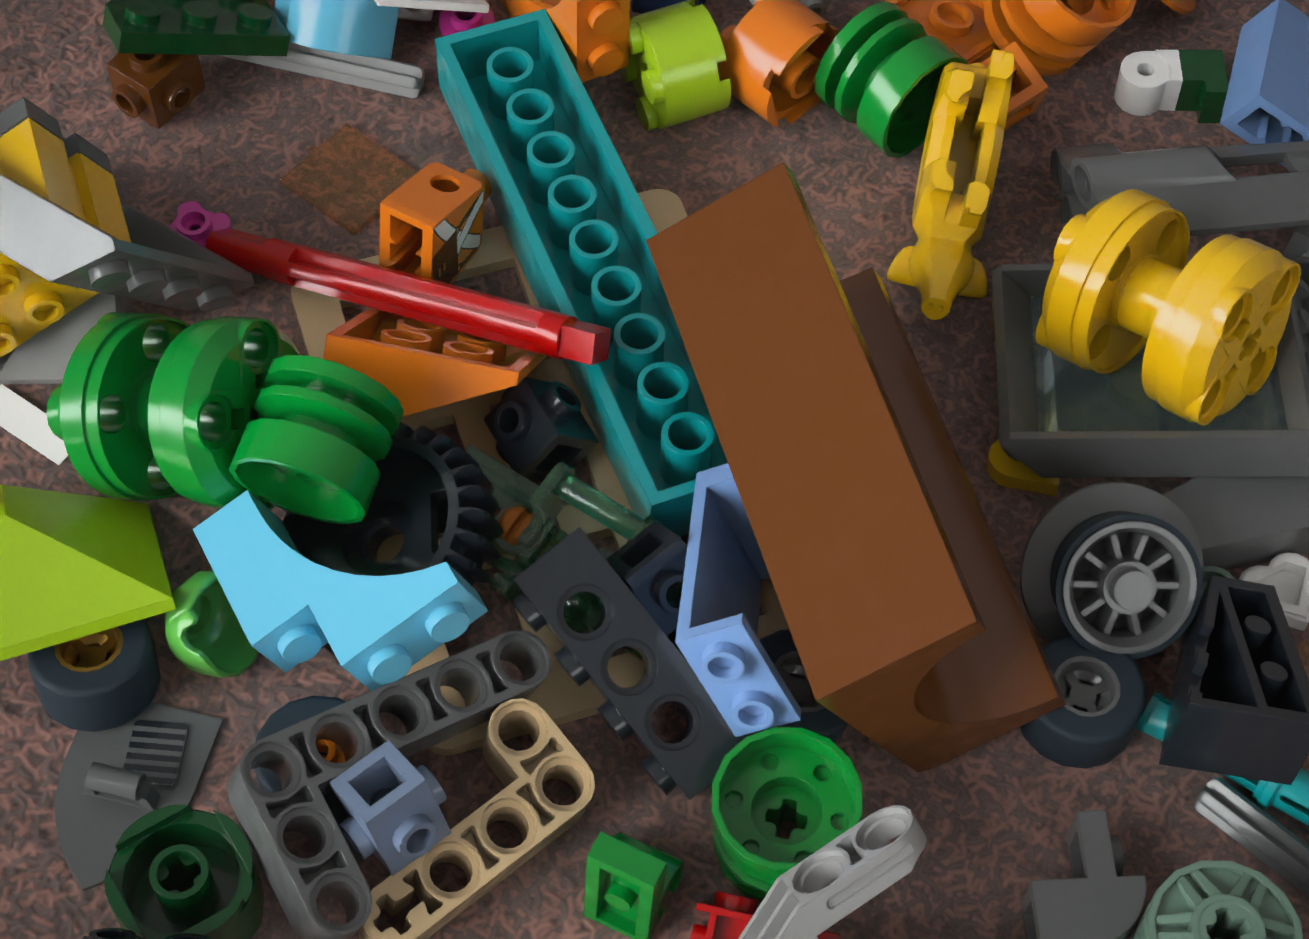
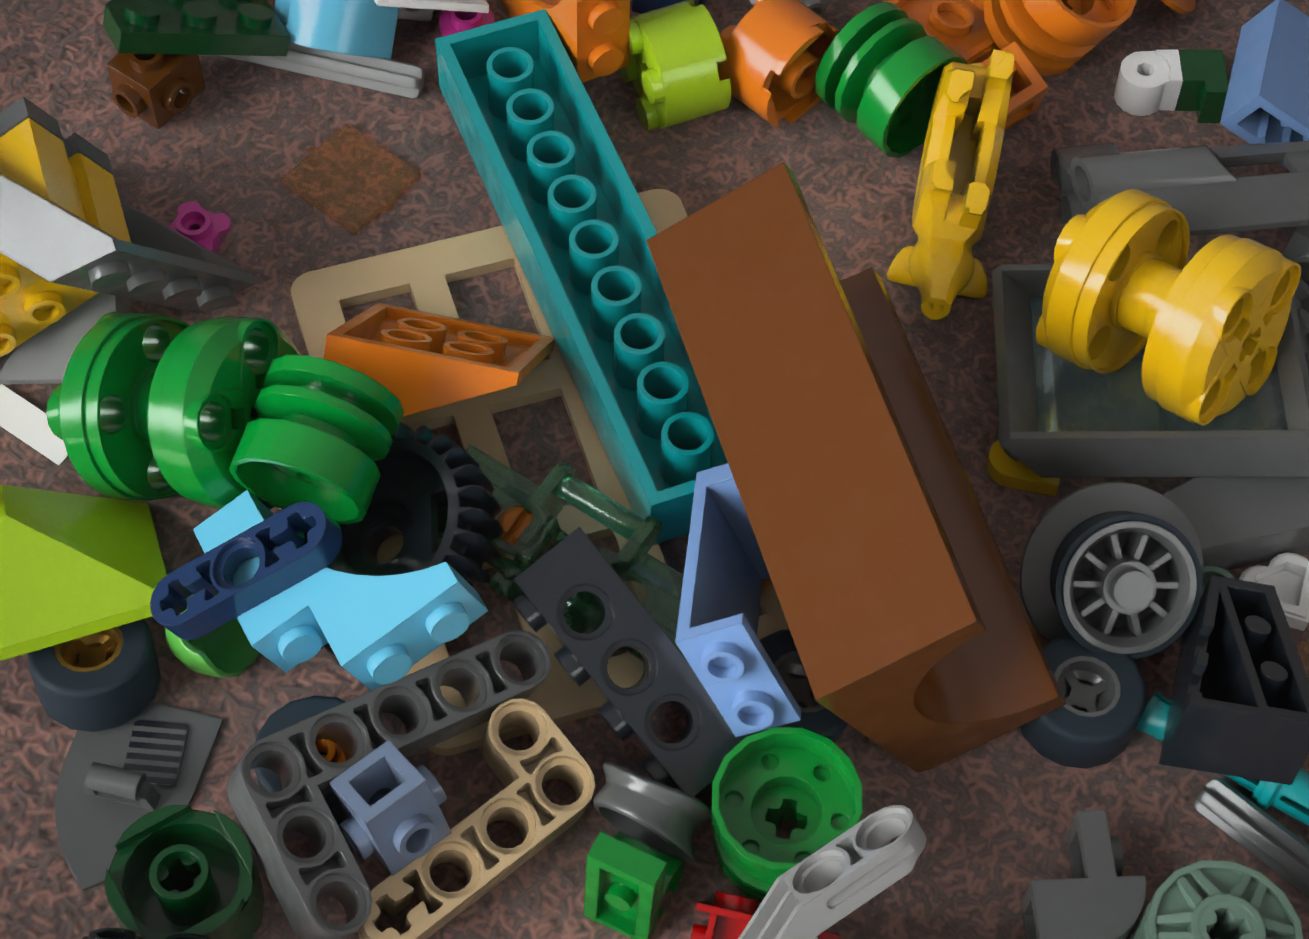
red piece [205,228,612,365] -> none
orange torso [379,162,492,284] -> none
black brick [483,377,599,484] -> none
black brick [606,520,687,636] -> none
none -> dark blue beam [150,501,343,640]
none -> dark grey piece [593,762,712,865]

